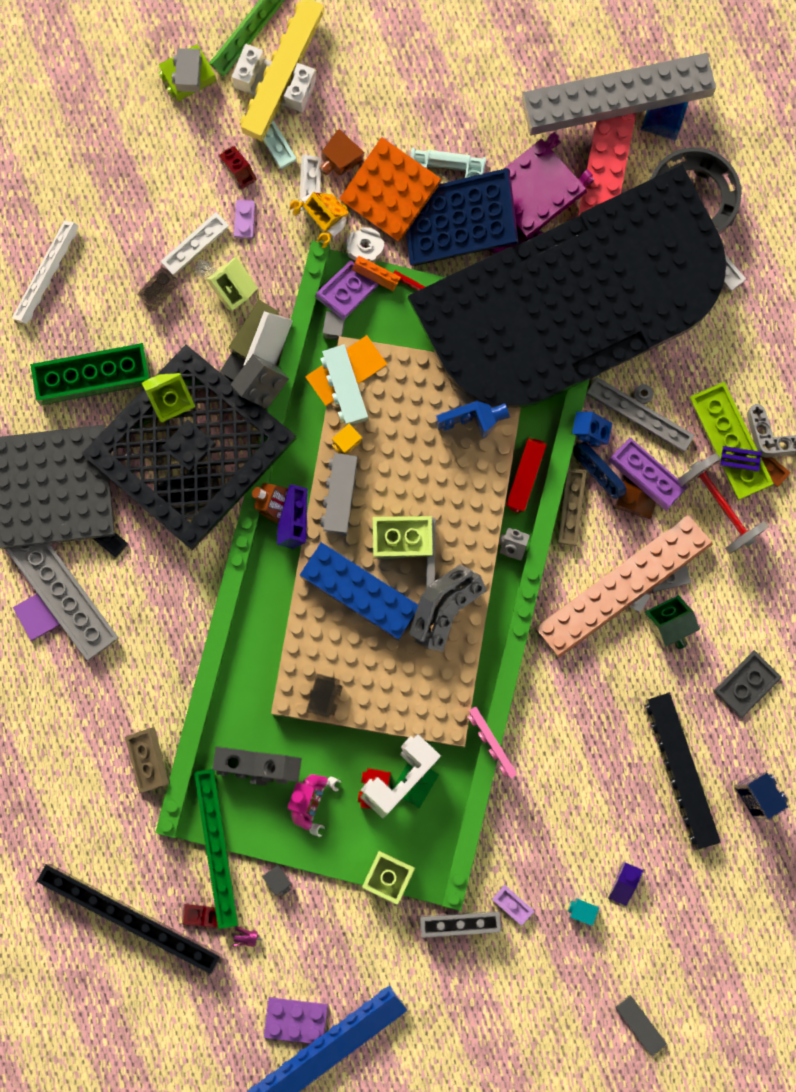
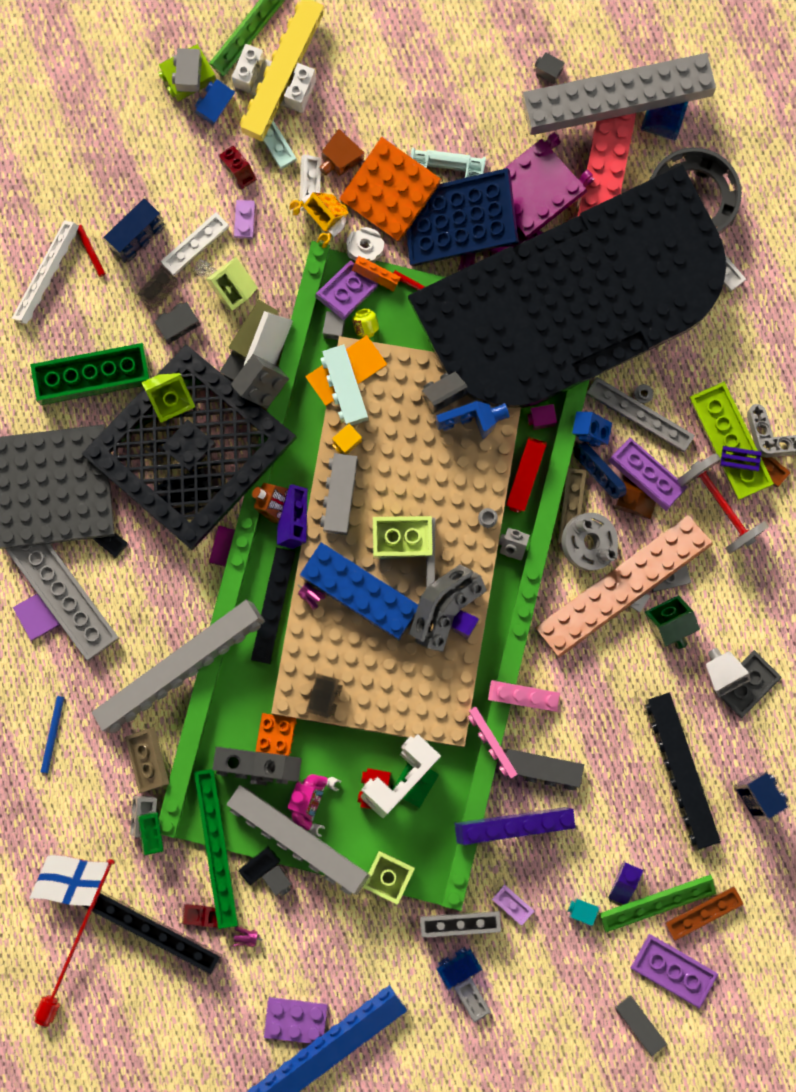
none -> flag [29,855,115,1027]
none -> blue bar [40,696,64,774]
none -> red bar [77,225,106,277]
none -> light grey brick [92,599,265,733]
none -> dark blue brick [104,198,165,263]
none -> light grey brick [130,796,157,838]
none -> green plate [137,812,164,856]
none -> dark grey brick [154,302,200,345]
none -> blue brick [194,79,235,125]
none -> magenta tile [209,526,235,567]
none -> light grey brick [226,785,370,896]
none -> black tile [238,846,281,886]
none -> black plate [251,547,295,664]
none -> orange hinge [255,713,297,756]
none -> flat silver piece [298,583,326,610]
none -> neon yellow head [352,309,379,338]
none -> dark grey slope [422,372,467,414]
none -> clear blue brick [436,947,482,990]
none -> dark purple slope [451,610,479,640]
none -> light grey plate [454,977,491,1023]
none -> dark purple brick [455,807,576,845]
none -> flat silver piece [458,253,476,271]
none -> light grey plate [478,508,498,528]
none -> bright pink plate [488,680,560,712]
none -> dark grey brick [506,749,584,791]
none -> magenta brick [527,404,557,430]
none -> dark grey brick [534,52,565,85]
none -> light grey piece [562,513,618,571]
none -> bright green plate [599,874,717,932]
none -> medium lavender tile [630,934,719,1009]
none -> dark orange plate [665,886,744,941]
none -> torso [706,648,751,698]

